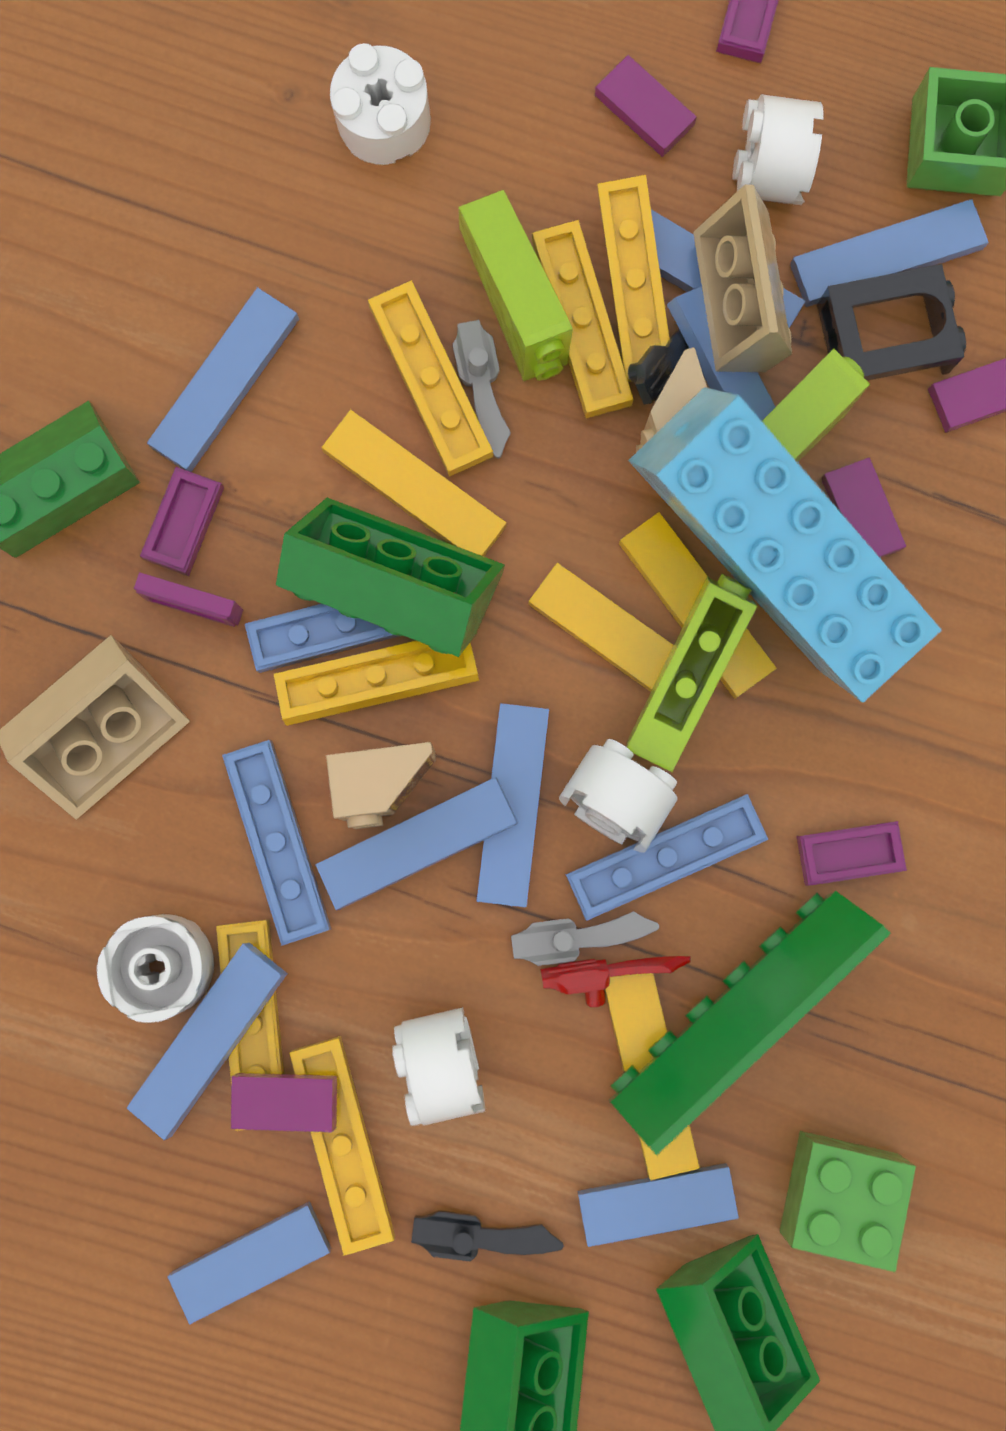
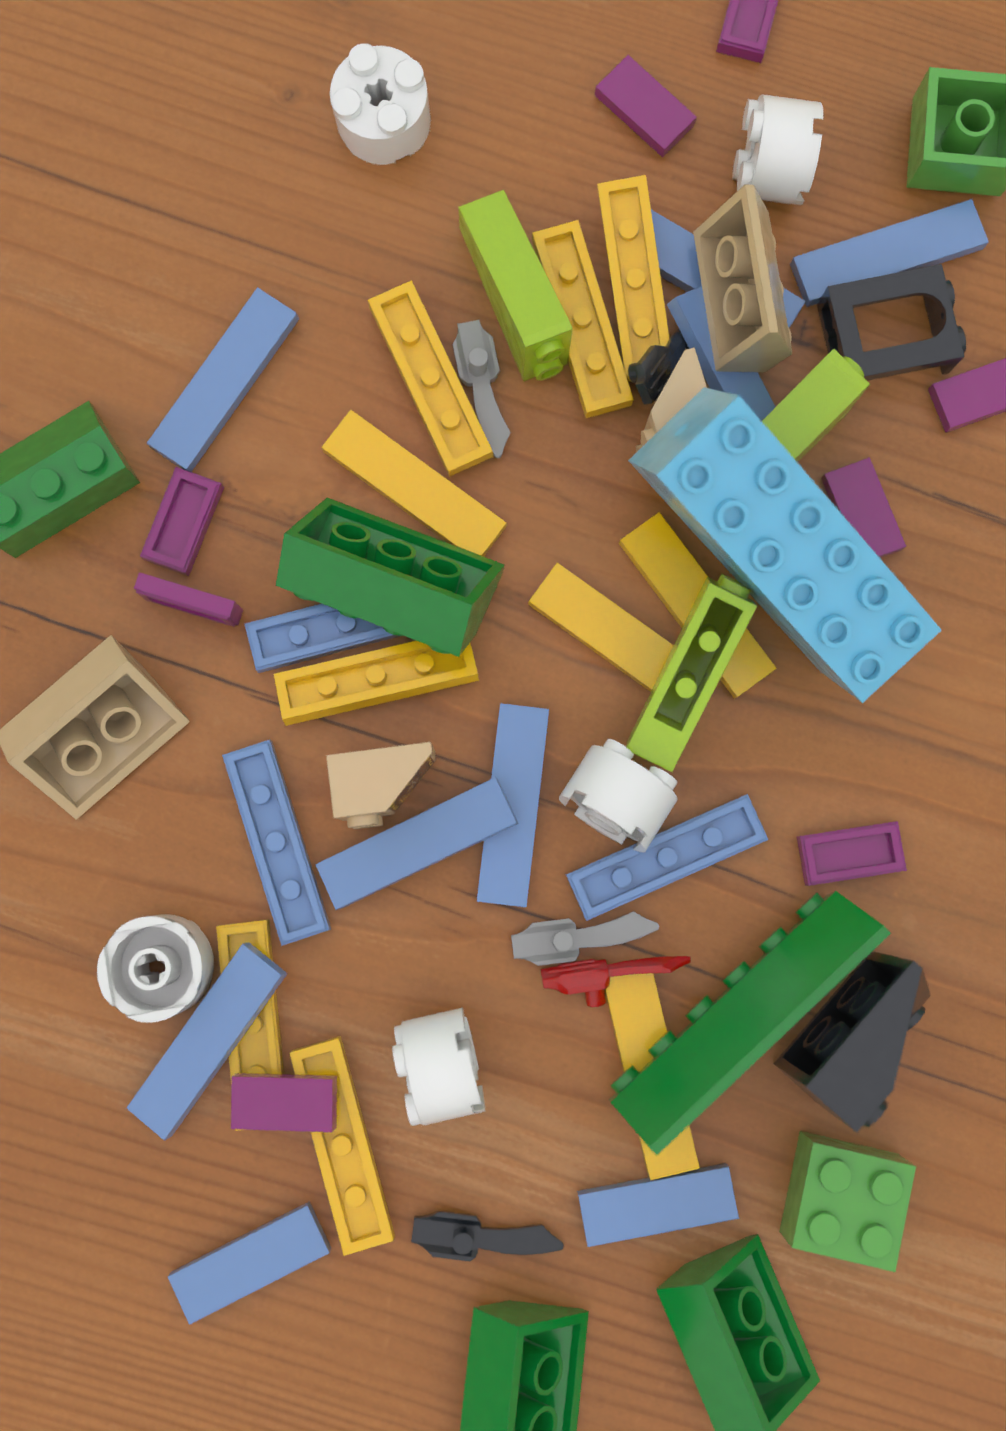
none -> black slope [773,951,931,1132]

